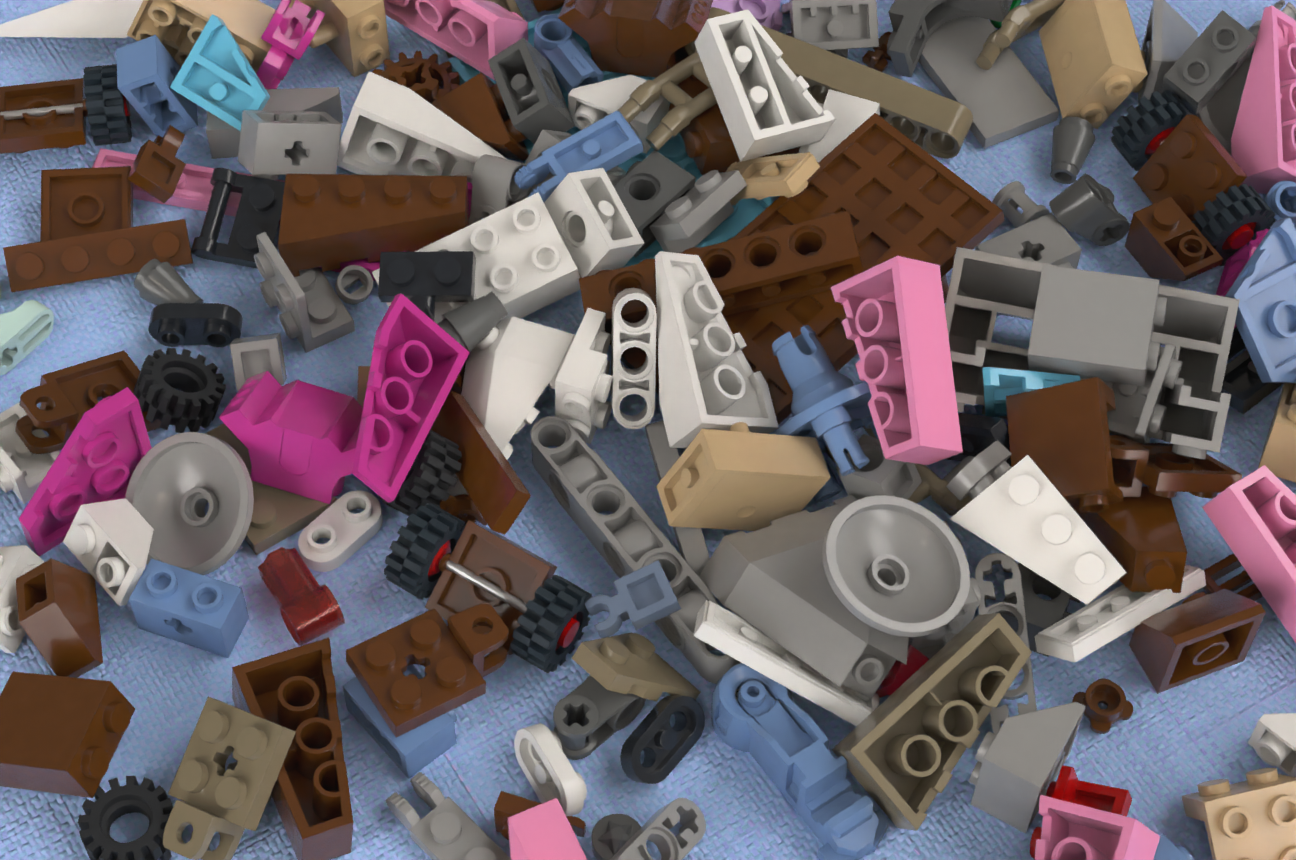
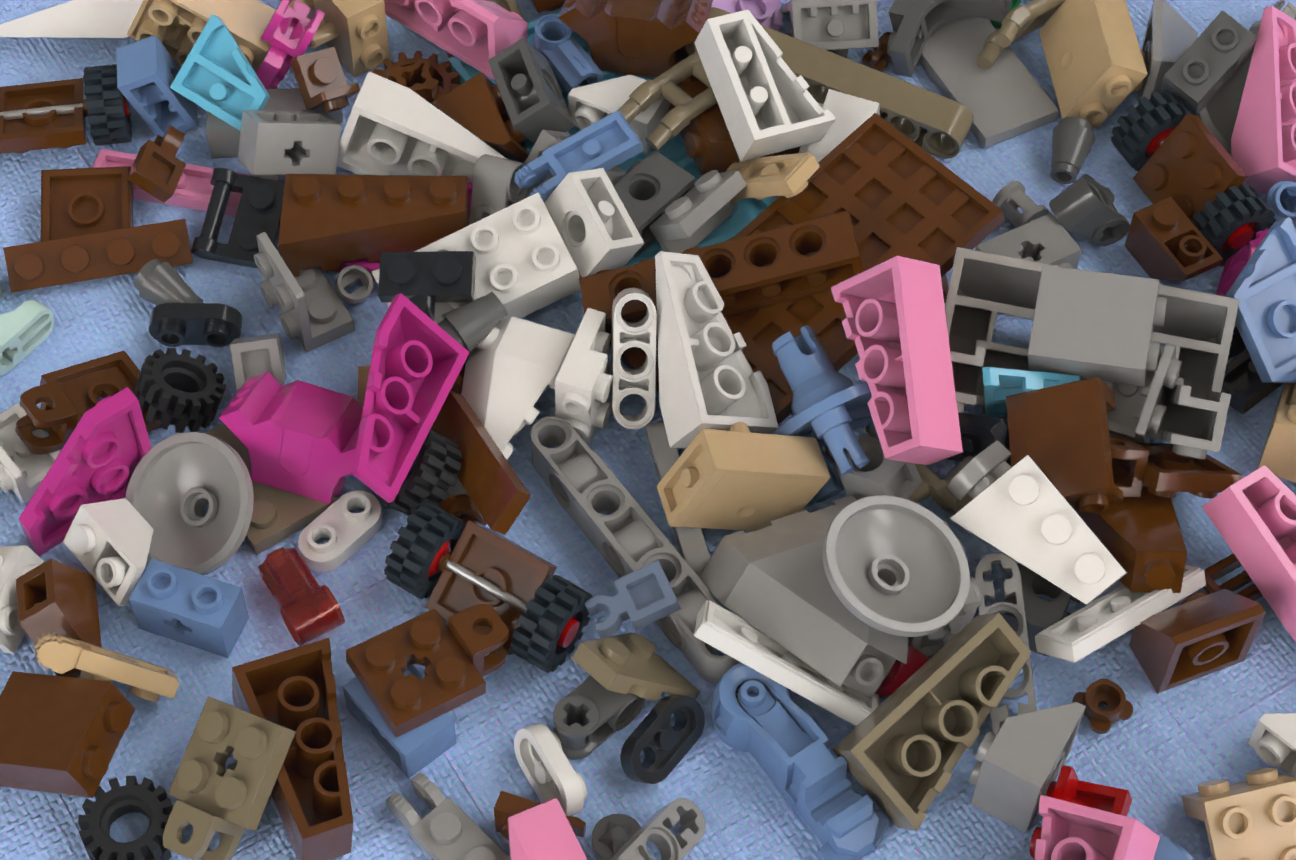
none -> tan hinge [33,632,180,702]
none -> bracket [290,46,360,113]

